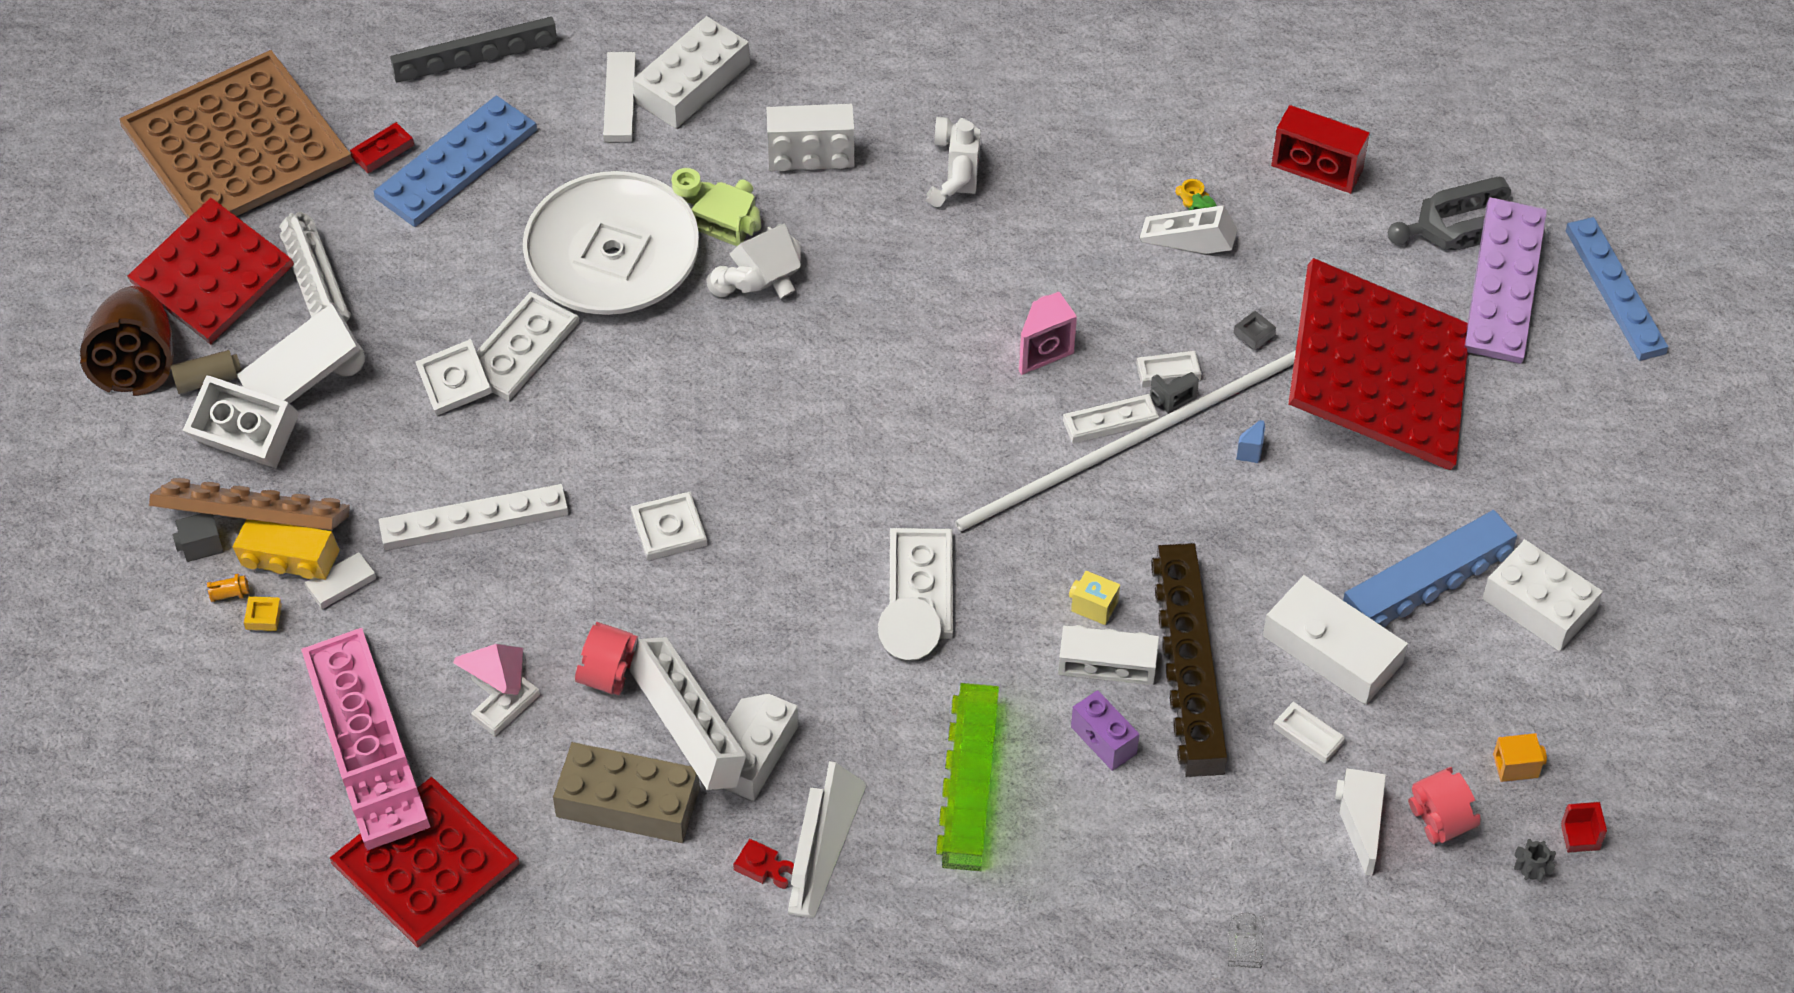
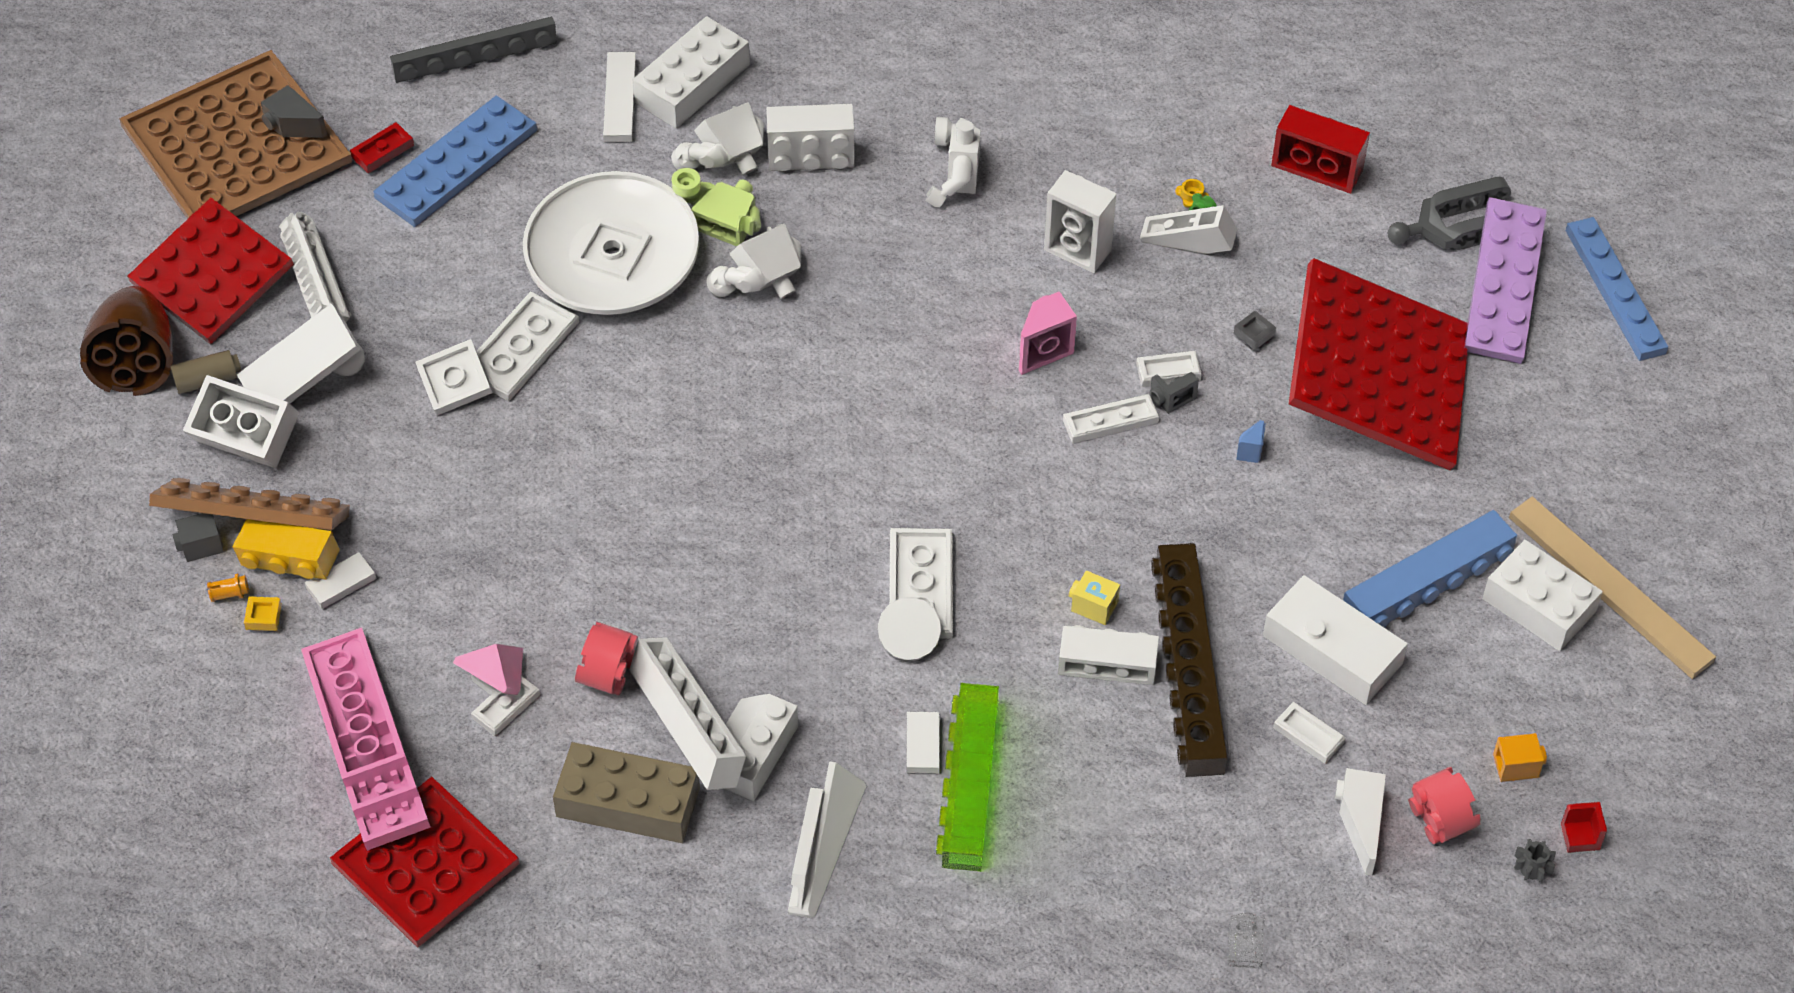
white plate [378,484,568,551] -> none
white tile [631,492,707,561] -> none
red plate [733,838,794,889] -> none
white piece [955,350,1296,532] -> none
medium lavender brick [1071,690,1139,771] -> none
none -> dark grey slope [261,85,327,138]
none -> white torso [671,102,764,175]
none -> white tile [907,712,939,774]
none -> white brick [1044,170,1117,273]
none -> tan tile [1509,496,1716,679]

